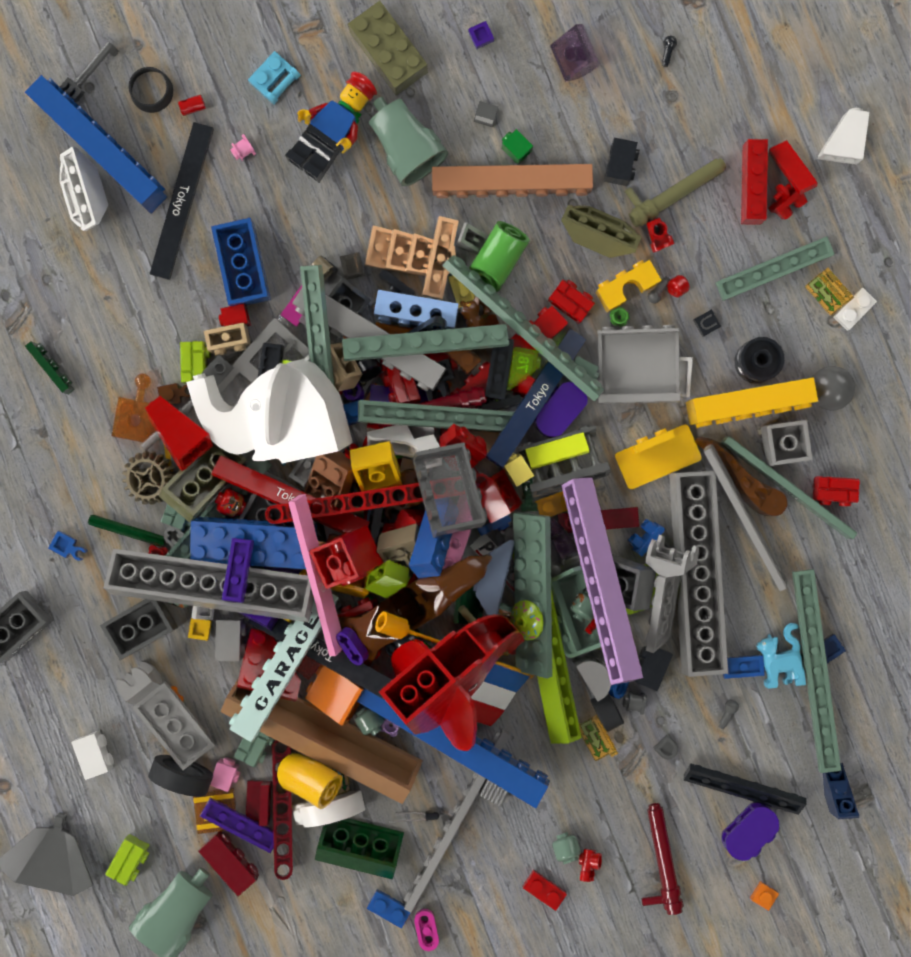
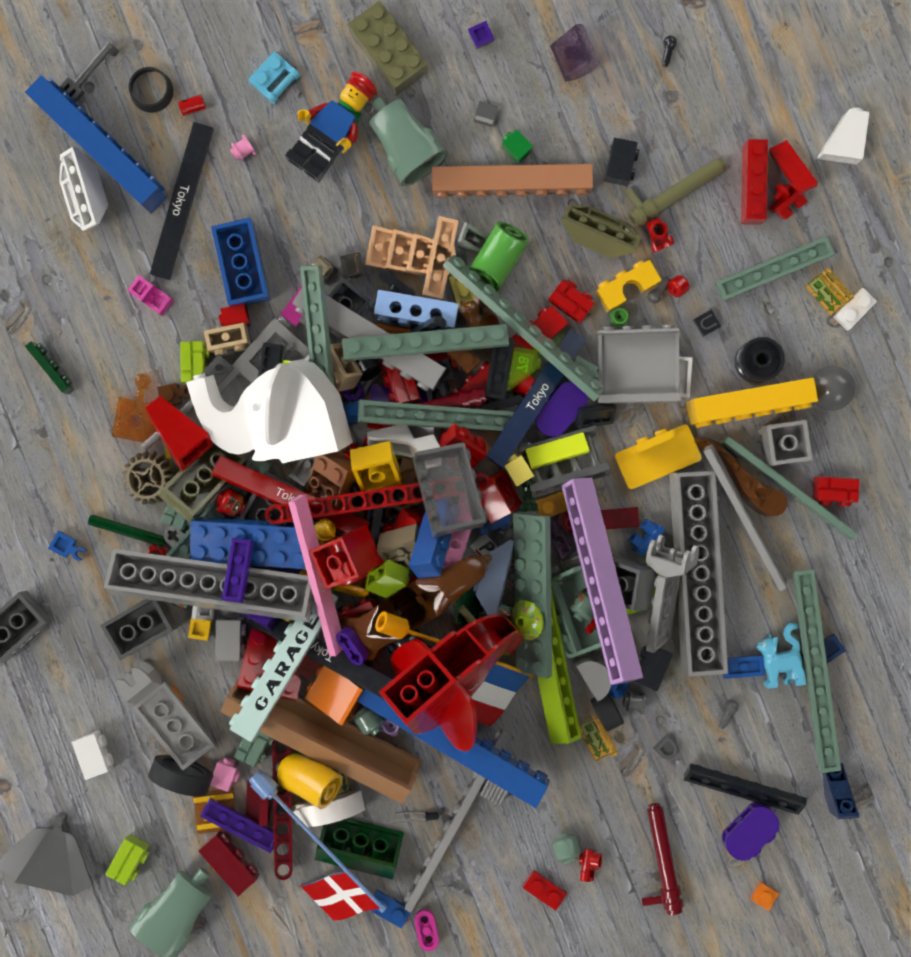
none -> dark pink slope [127,275,174,316]
none -> flag [249,769,387,920]
none -> yellow piece [314,518,336,541]
none -> black plate [575,403,617,428]

